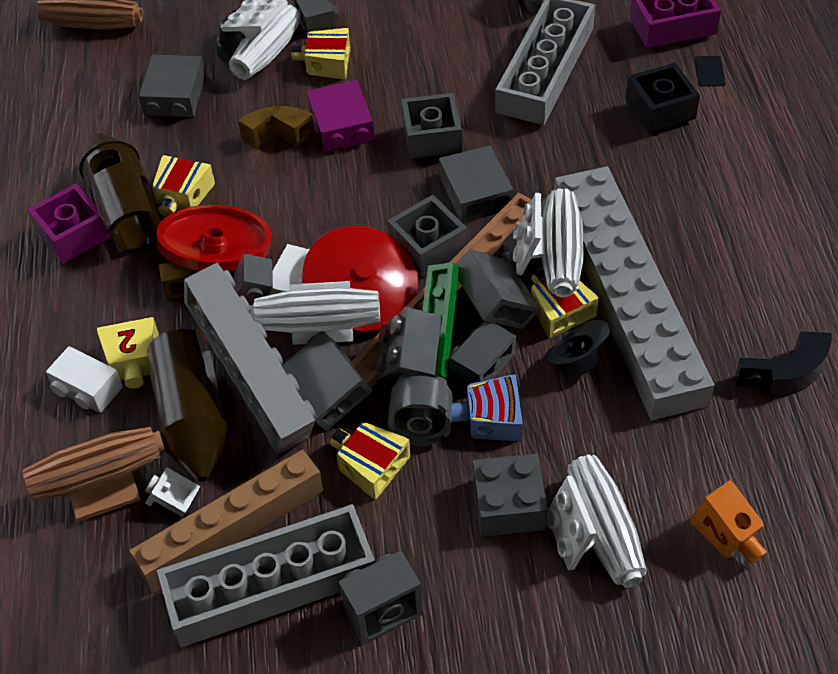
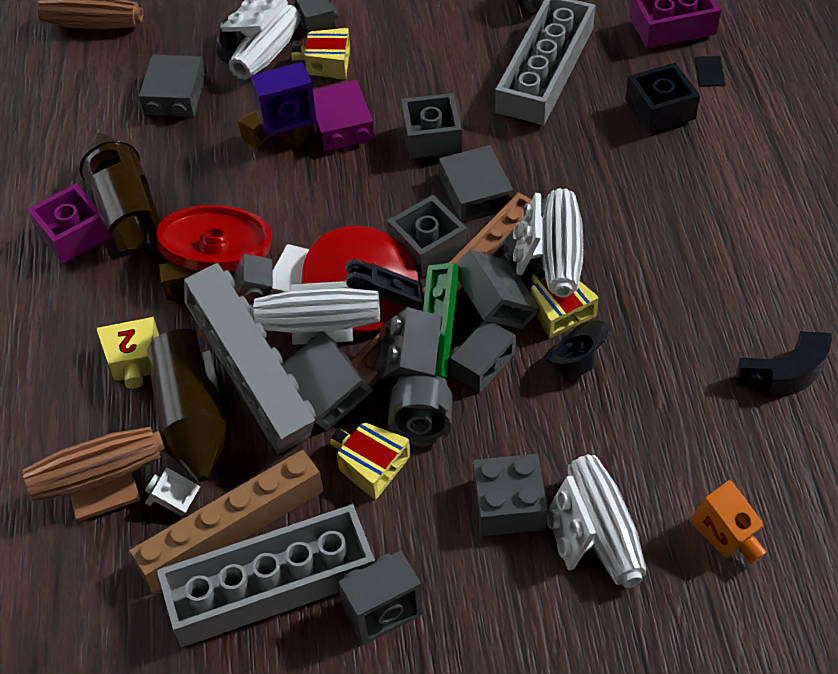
white brick [46,346,123,413] -> none
light yellow torso [153,155,215,217] -> none
medium blue torso [452,375,523,441] -> none
light grey brick [554,166,715,420] -> none
none -> dark purple brick [250,62,317,136]
none -> black hinge [345,259,424,310]

